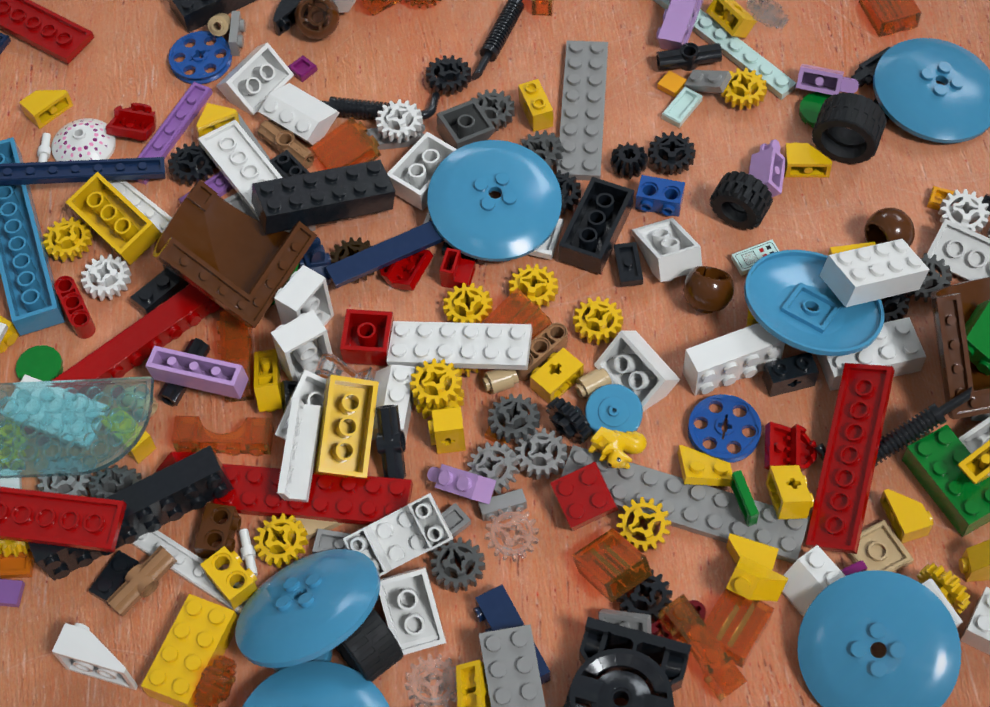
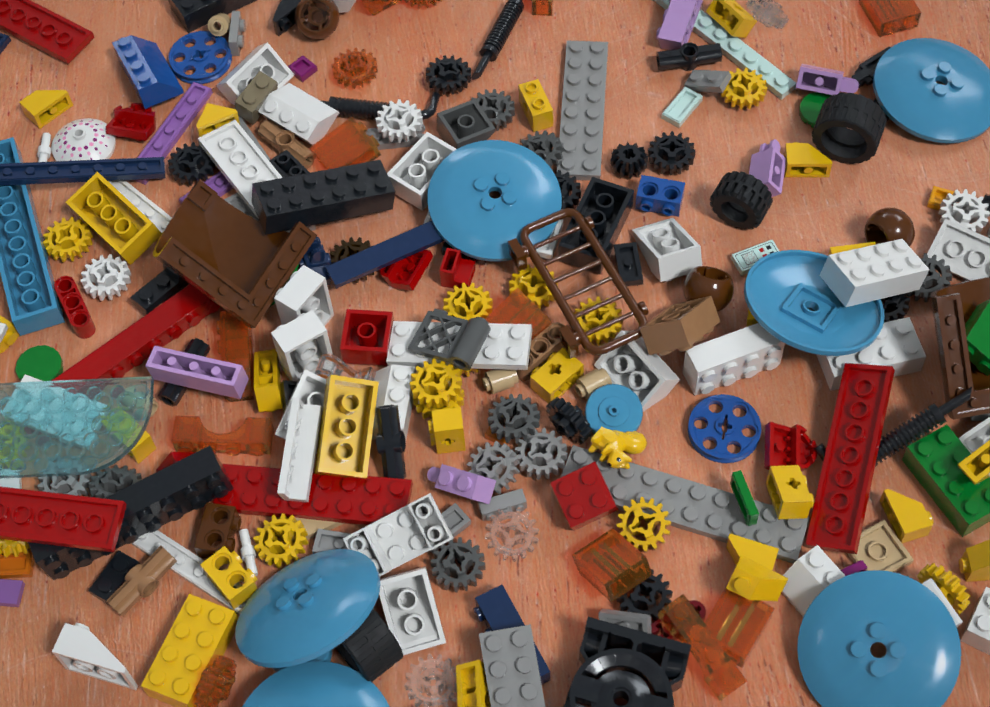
light orange tile [657,70,687,98] -> none
yellow wing [677,445,733,487] -> none
black brick [762,352,819,397] -> none
none -> blue slope [112,35,184,109]
none -> dark tan brick [235,71,278,125]
none -> clear orange gear [332,48,378,89]
none -> dark grey piece [408,309,491,371]
none -> reddish brown bar [508,208,649,359]
none -> medium nougat brick [640,296,720,356]

